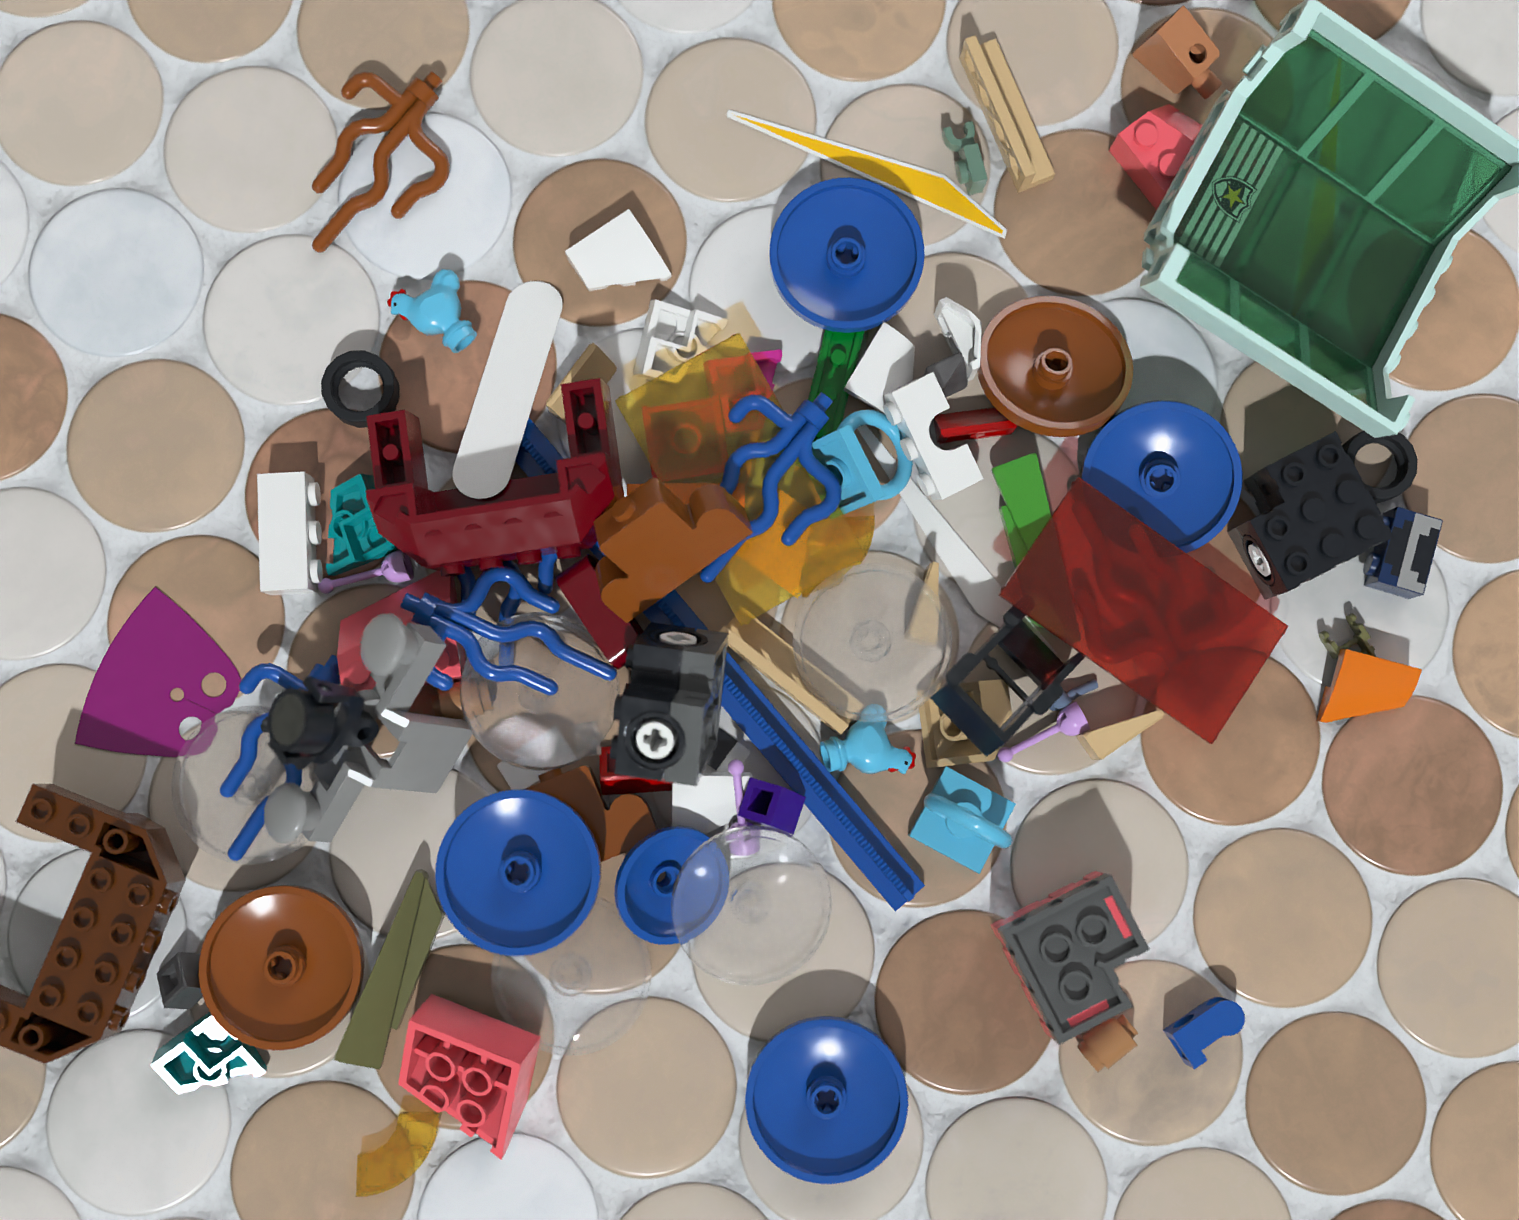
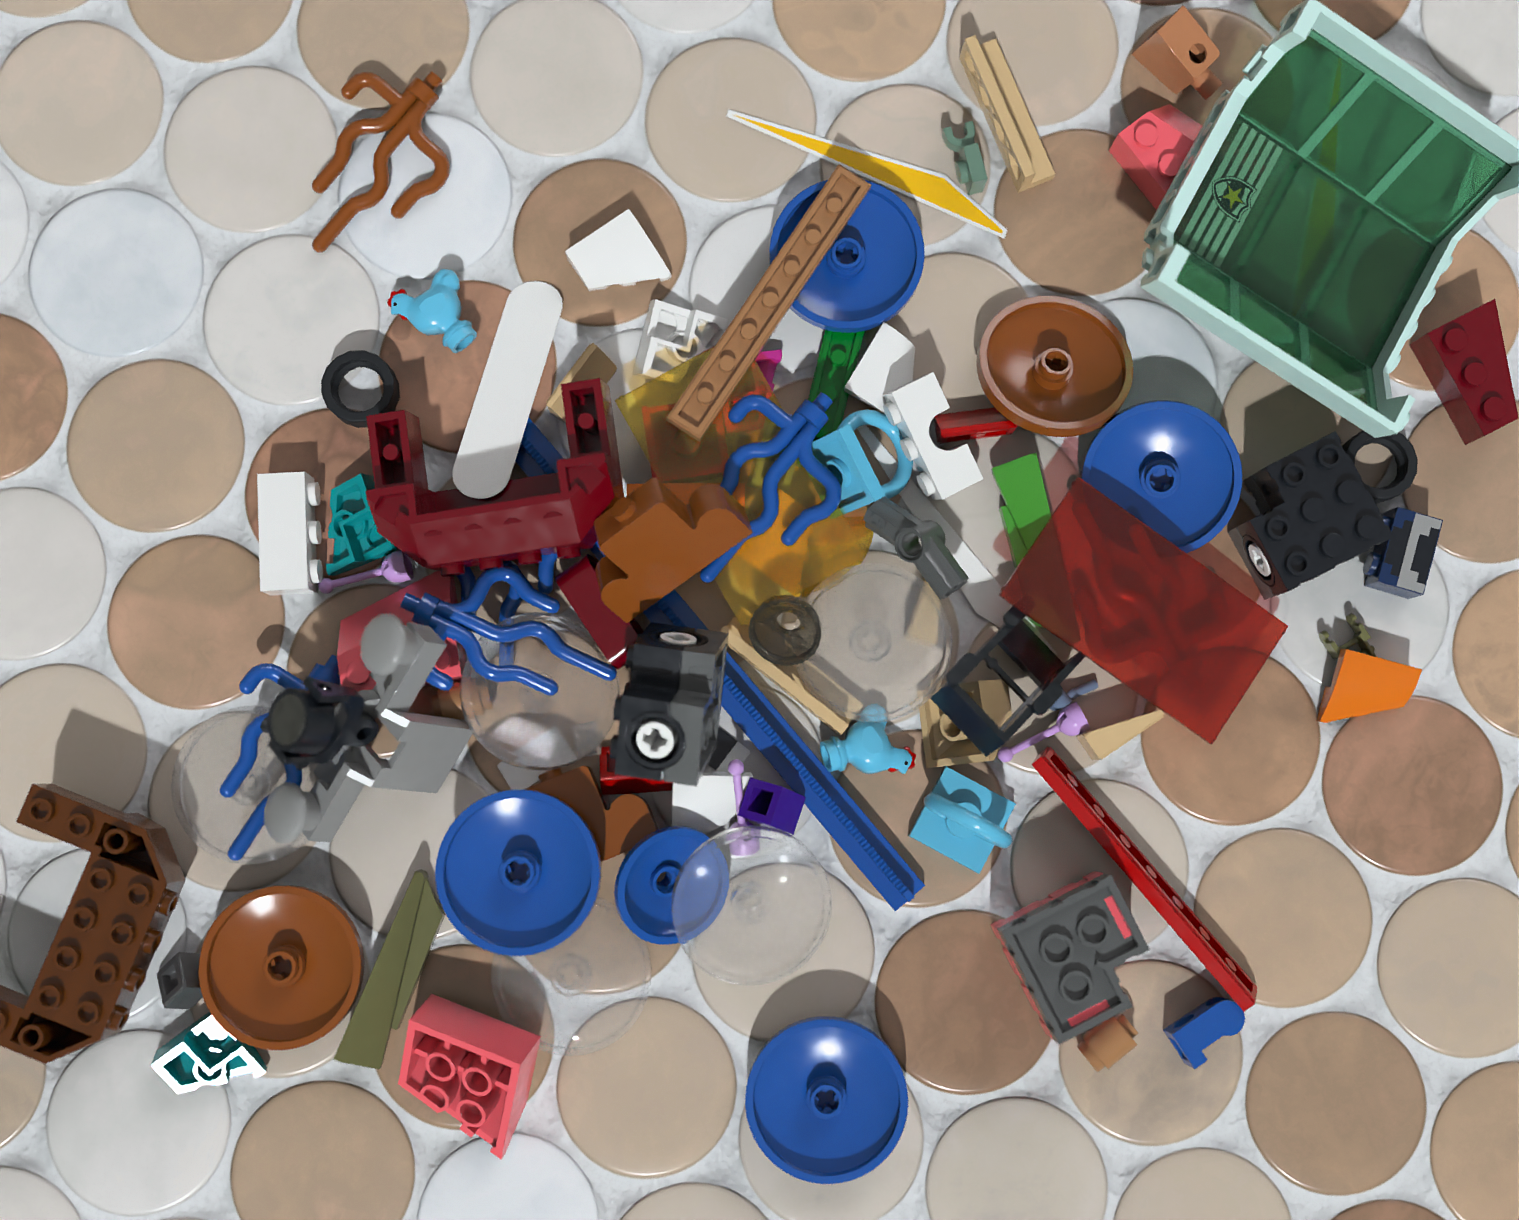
magenta piece [75,587,241,757] -> none
clear yellow tile [356,1112,442,1197] -> none
flat silver slope [923,352,968,398] -> none
white slope [934,297,982,381] -> none
none -> medium nougat tile [667,164,871,442]
none -> clear smoke piece [748,595,822,666]
none -> dark grey piece [863,496,969,600]
none -> red tile [1031,746,1257,1012]
none -> dark red wedge [1410,299,1519,445]

